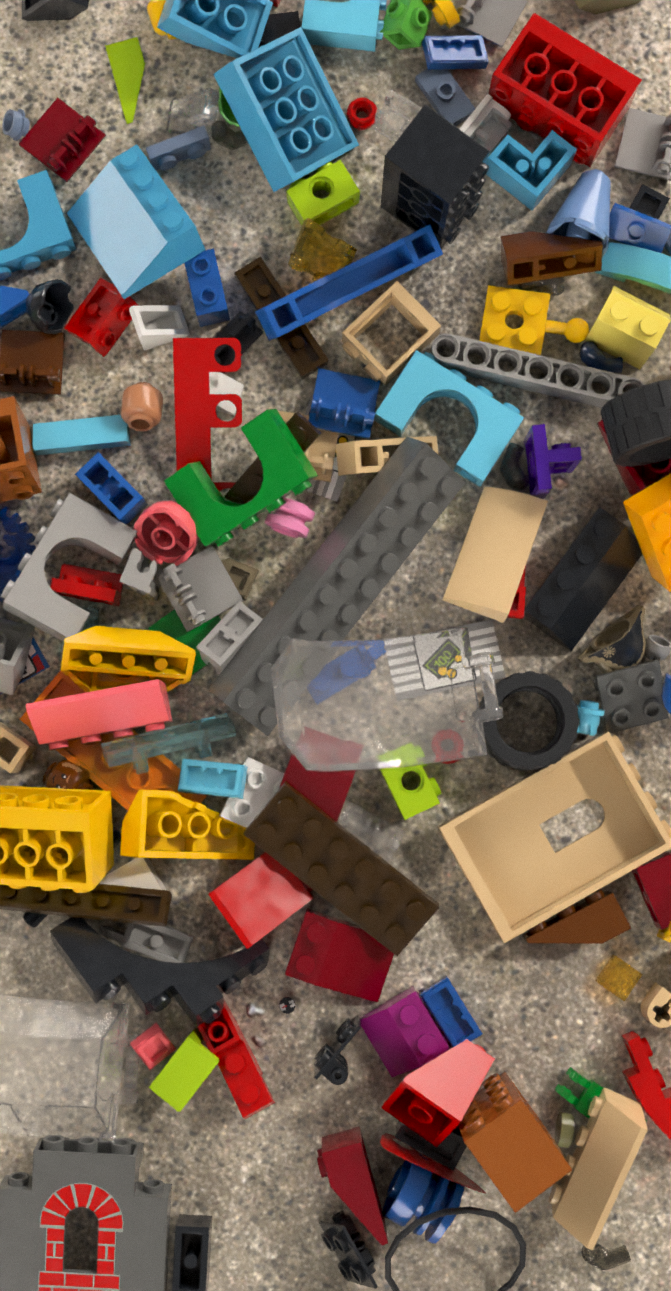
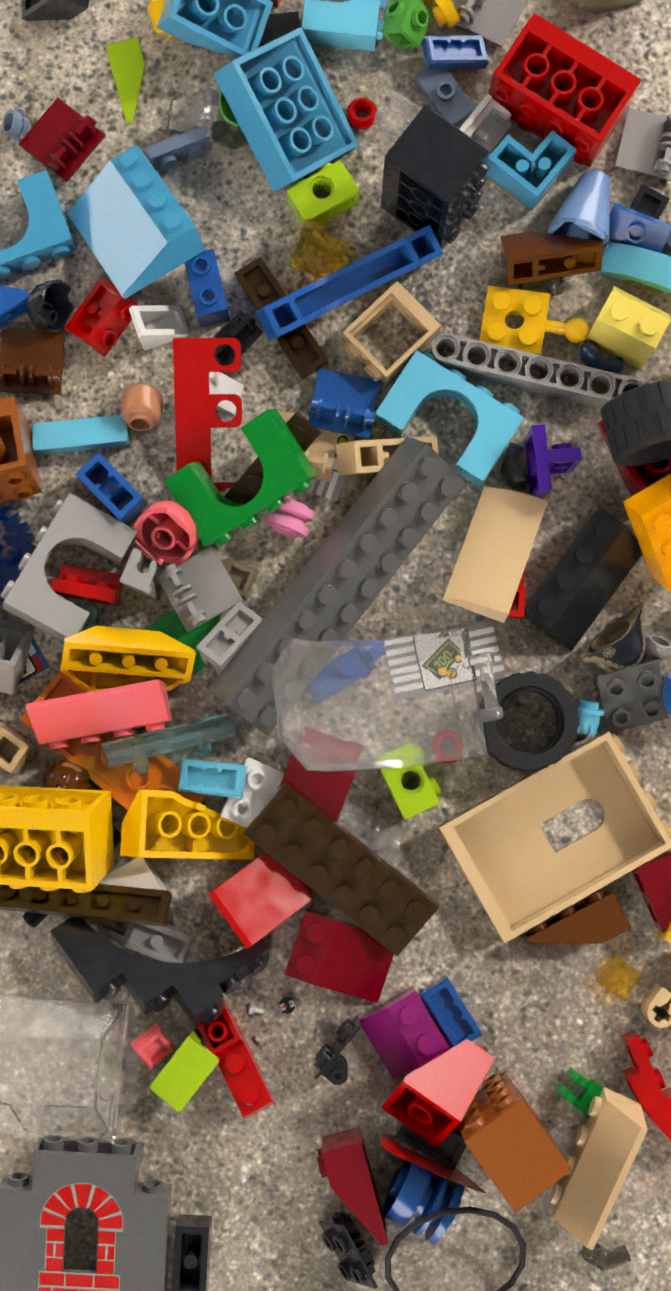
olive tile [555,1112,574,1148] -> none

